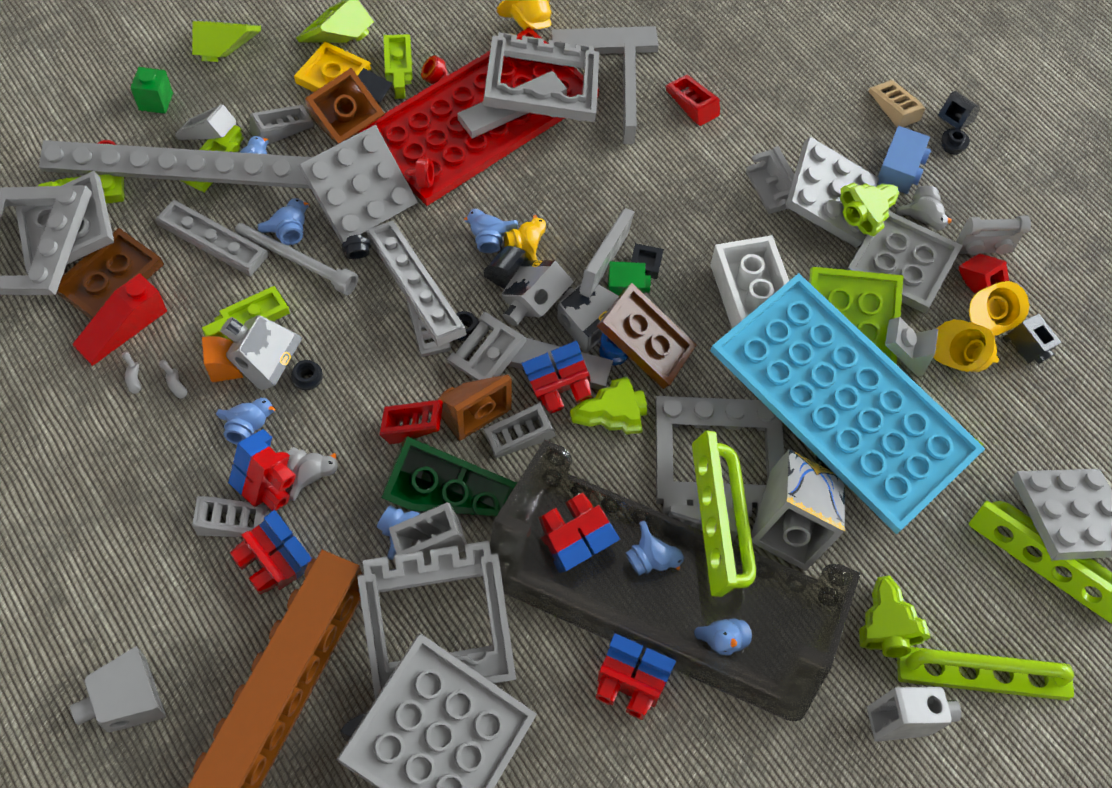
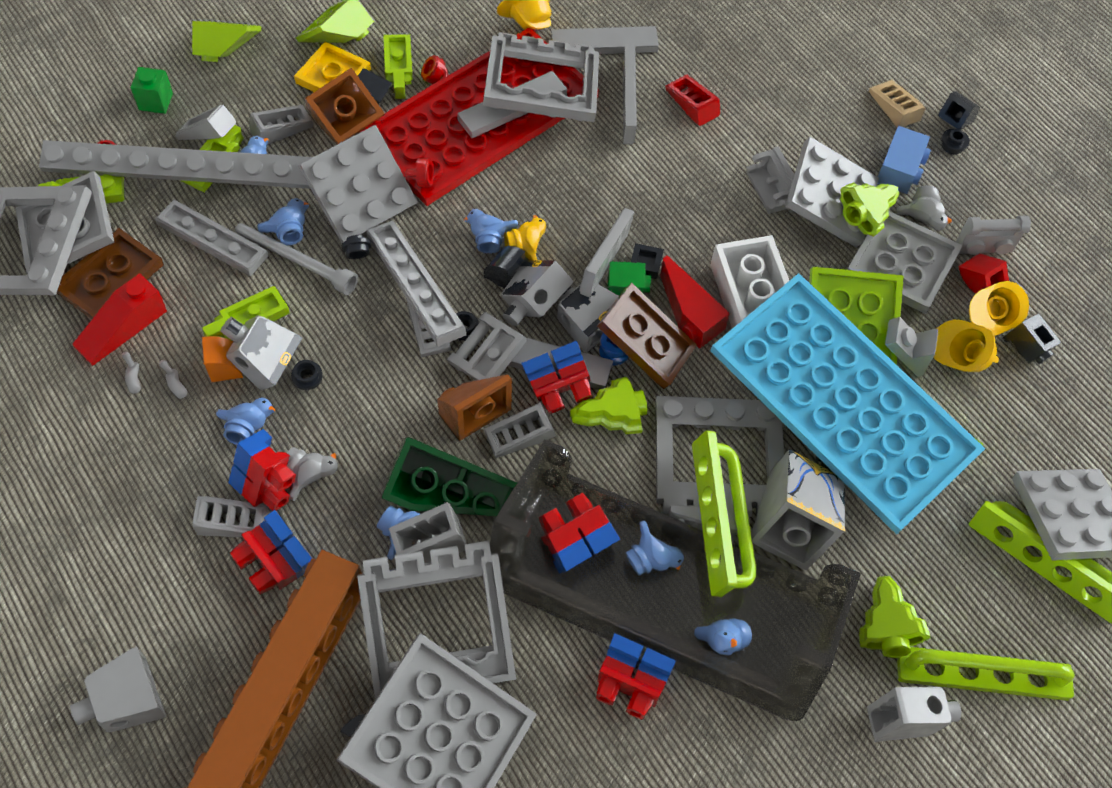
red slope [379,399,444,444] -> none
none -> red slope [660,255,730,349]

